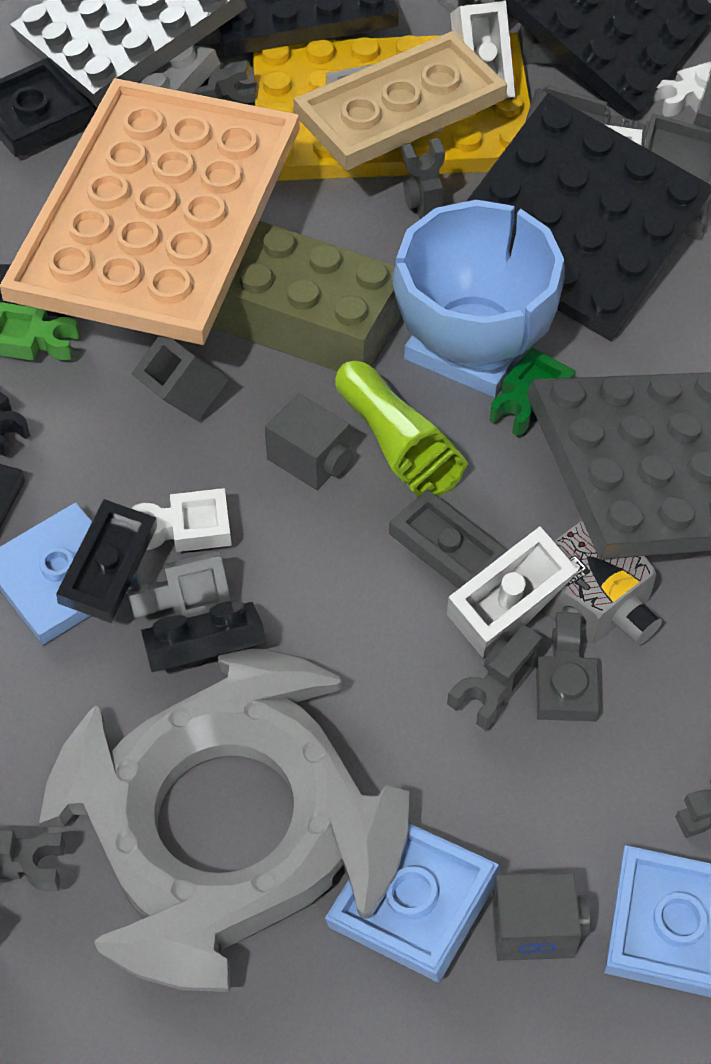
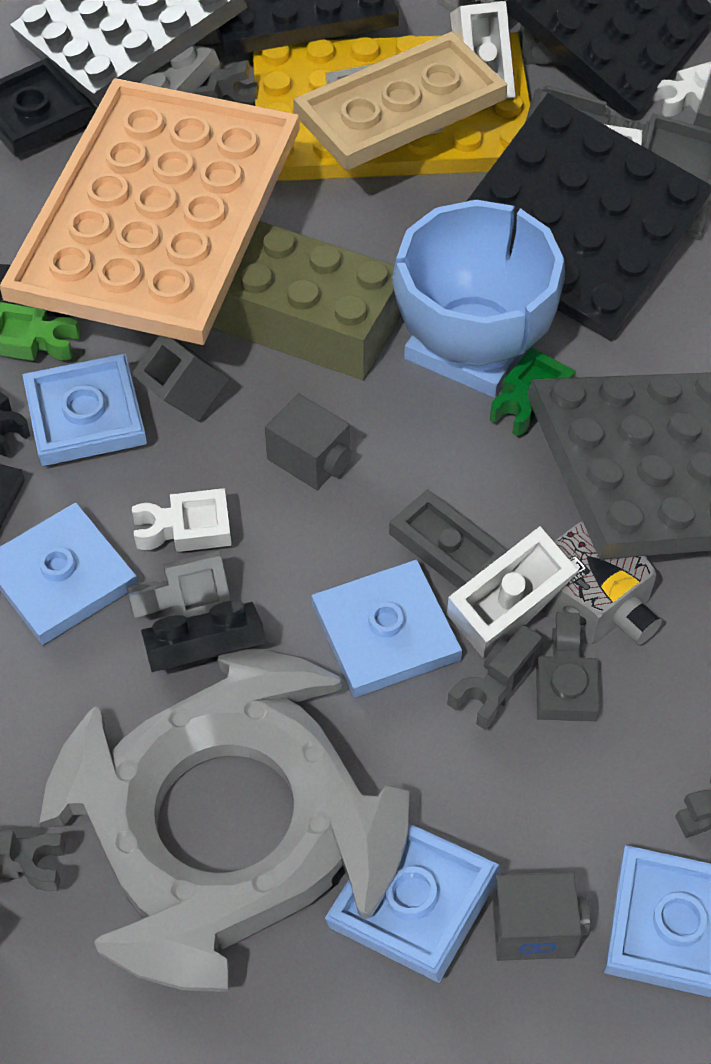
black plate [56,499,157,623] -> none
lime piece [335,360,469,497] -> none
dark grey plate [401,138,445,219] -> none
none -> light blue plate [22,353,147,466]
none -> light blue plate [311,559,462,698]

